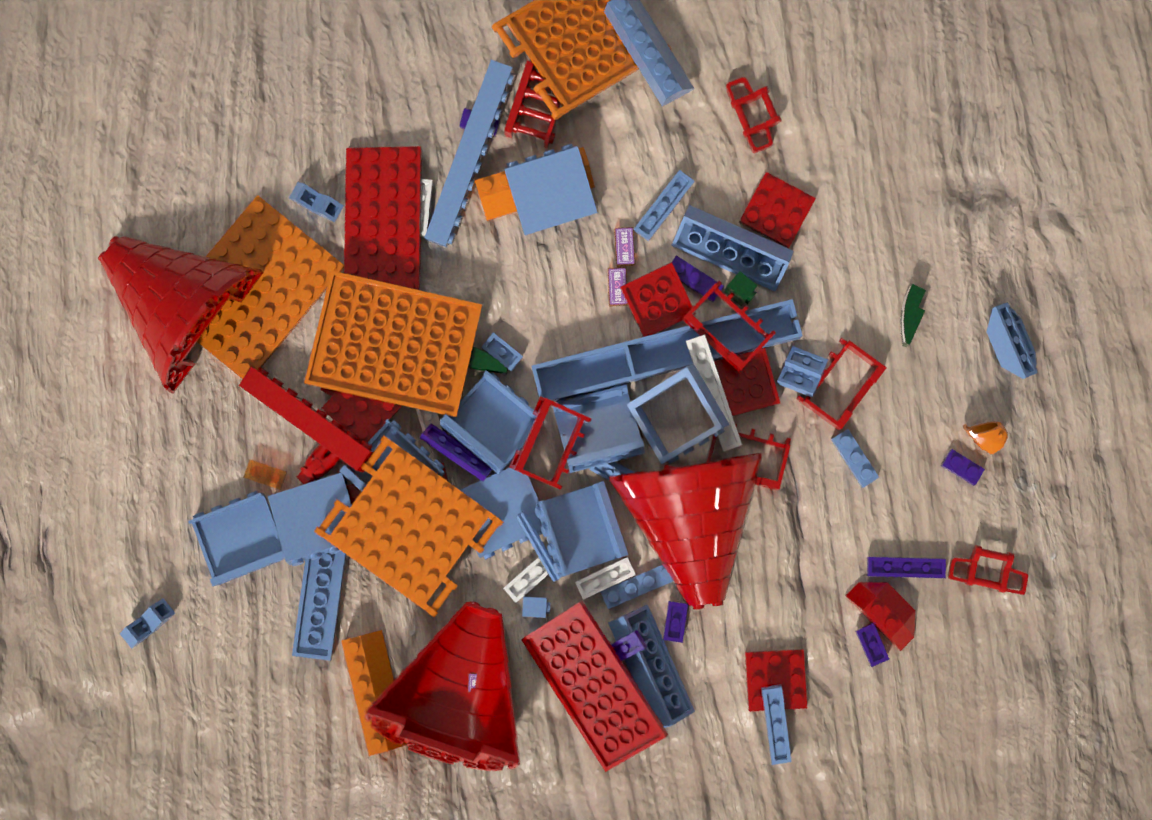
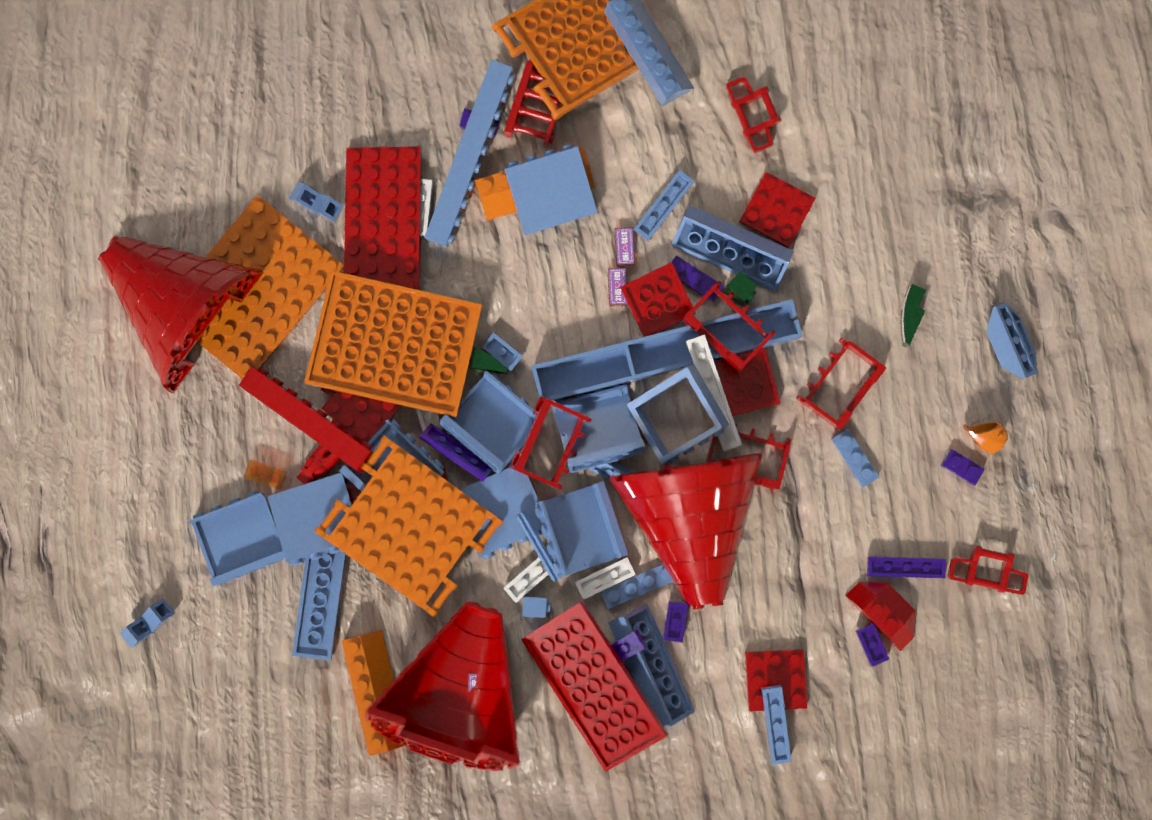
medium blue slope [777,346,828,398] -> none

